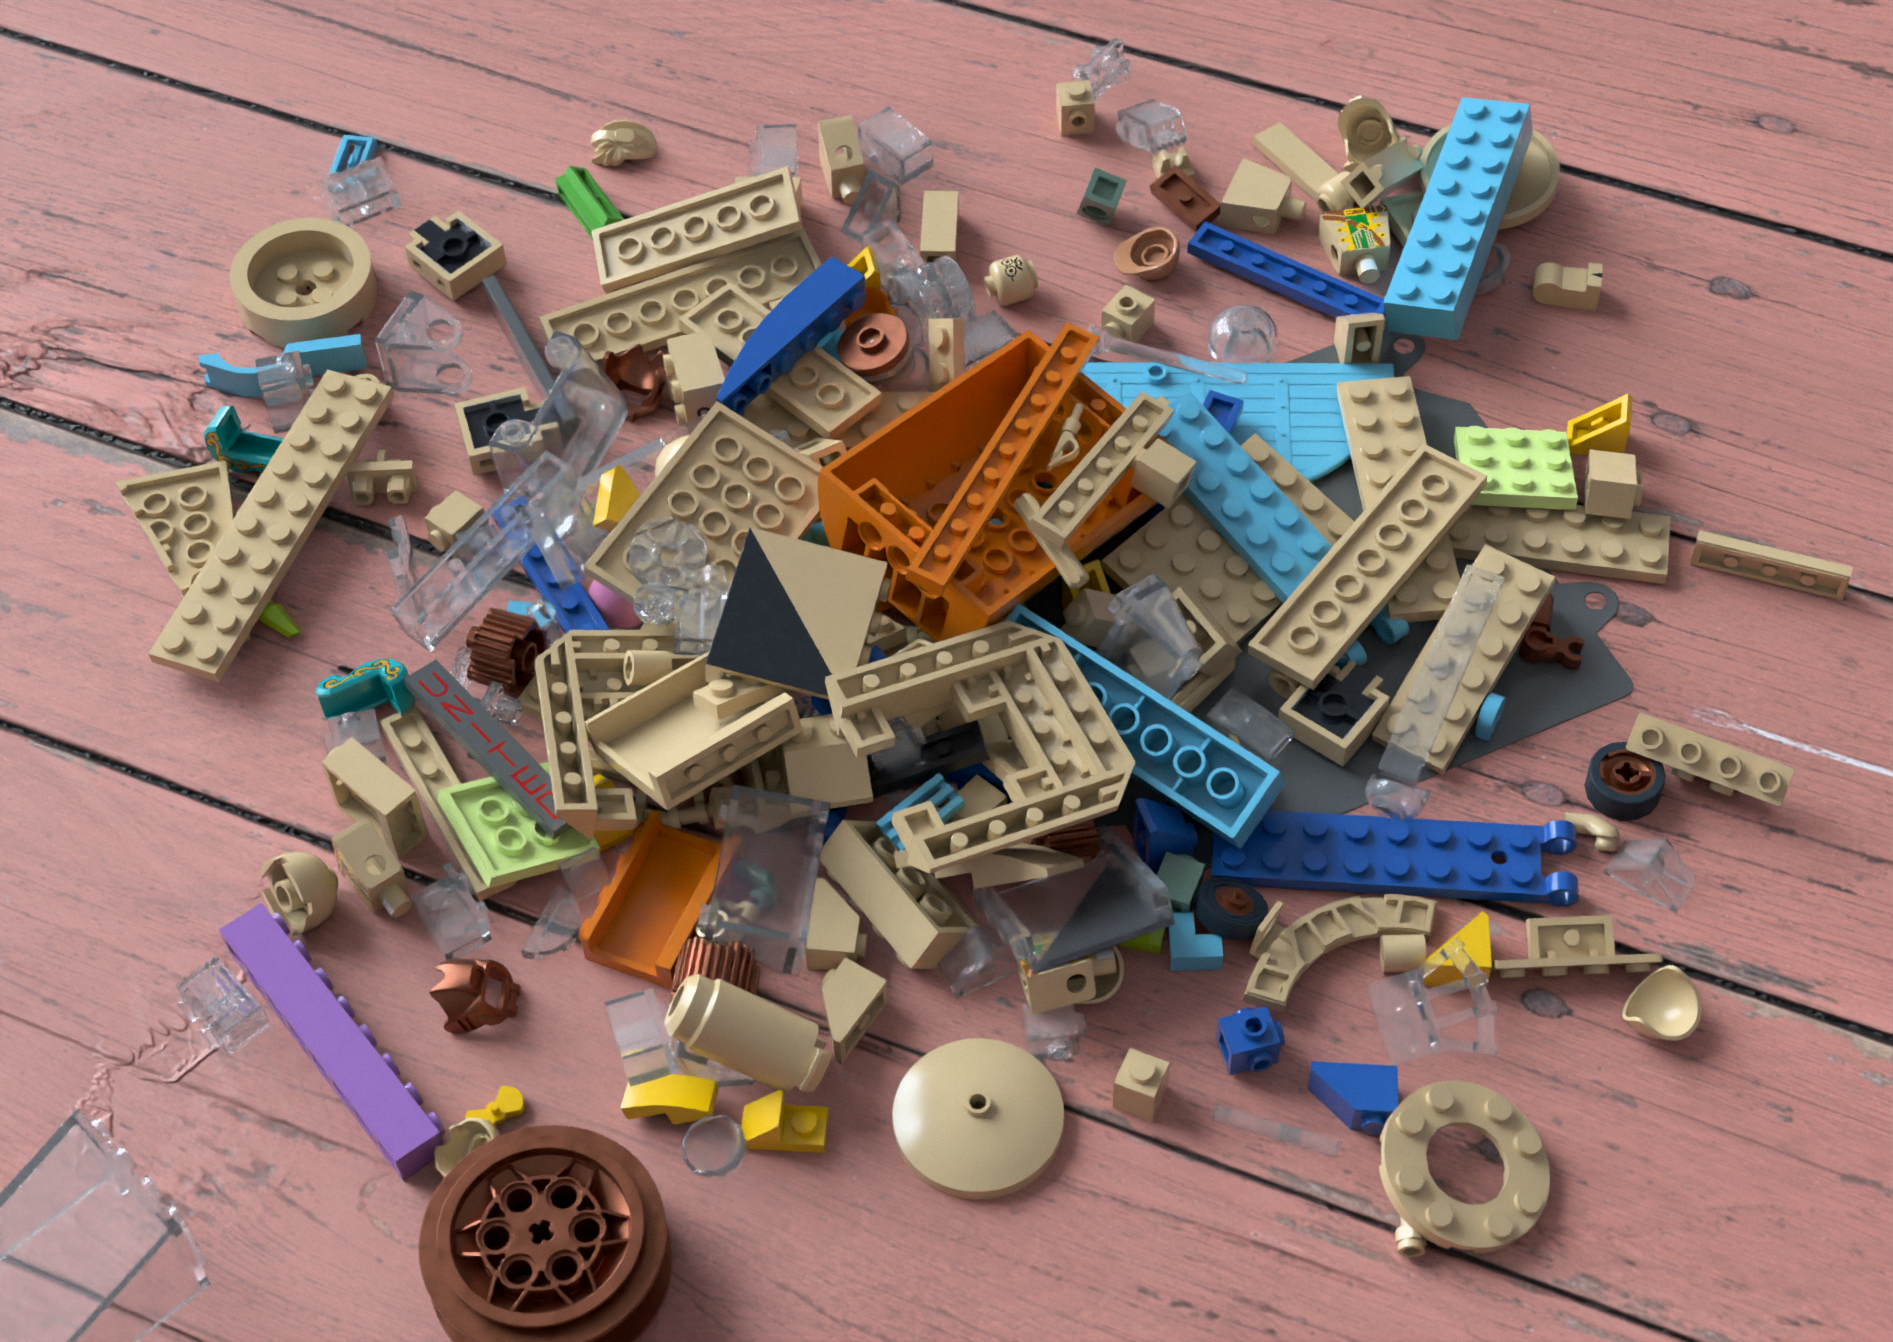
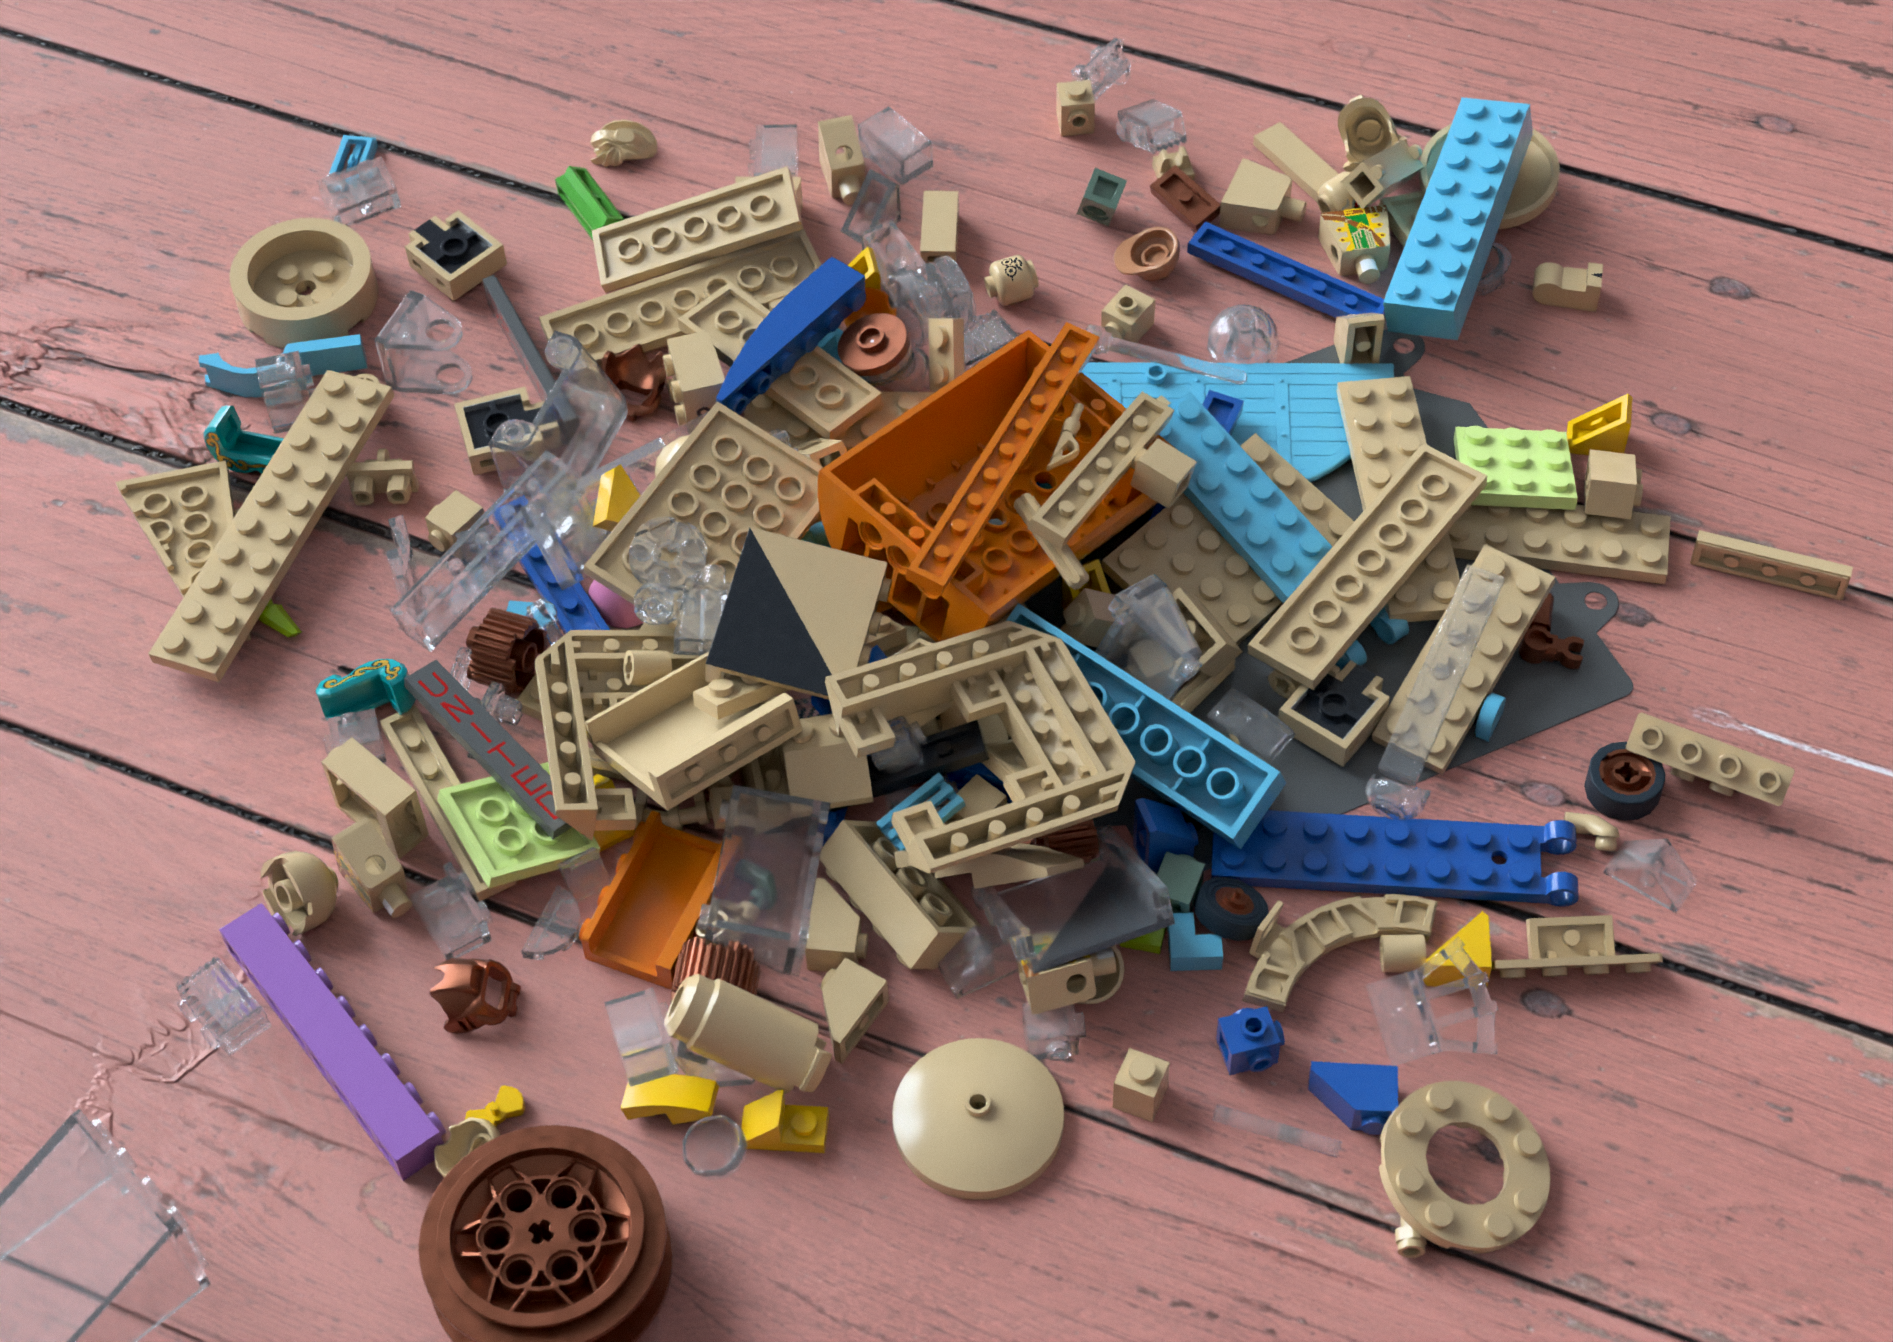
tan helmet [1622,965,1702,1041] -> none

